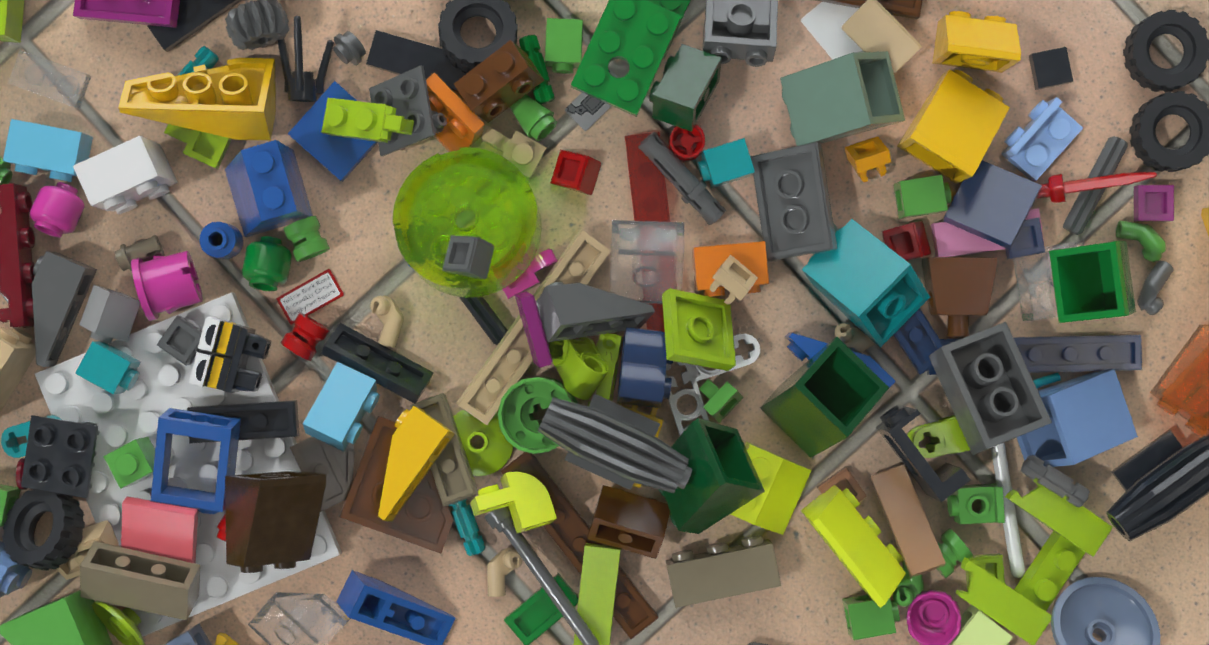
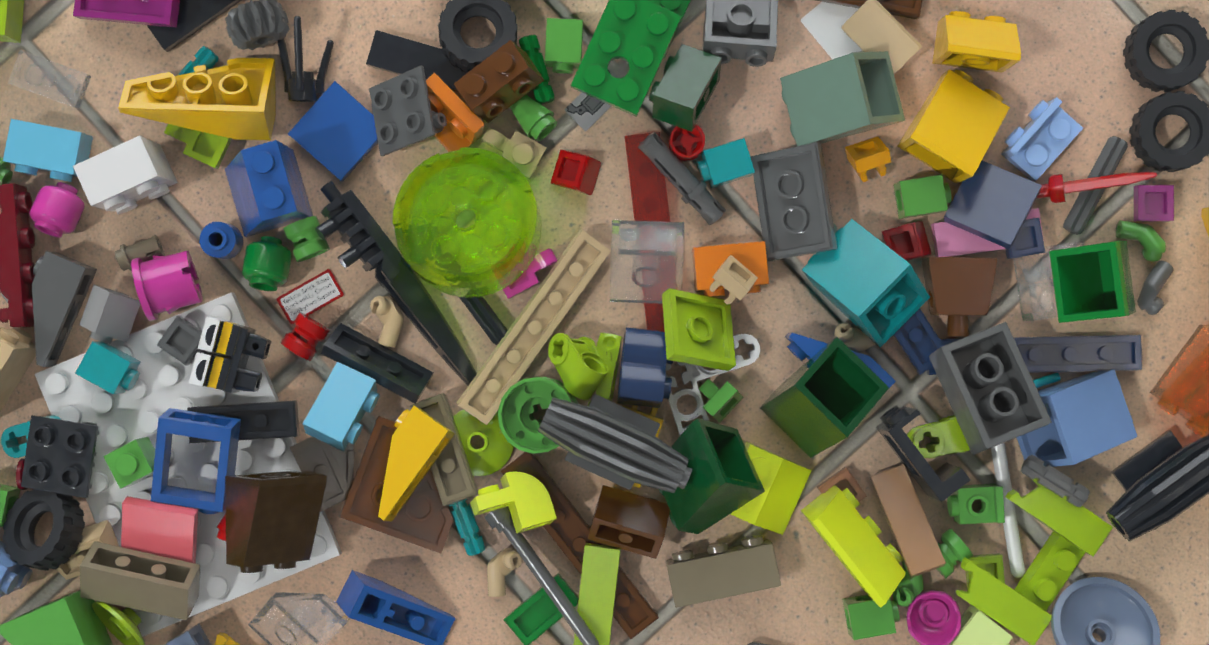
lime hinge [321,98,414,143] -> none
dark grey plate [333,31,366,66] -> none
dark grey slope [442,235,494,279] -> none
magenta tile [515,291,553,368] -> none
dark grey slope [536,282,655,342] -> none
black tile [1029,47,1073,90] -> none
none -> black piece [315,181,477,386]

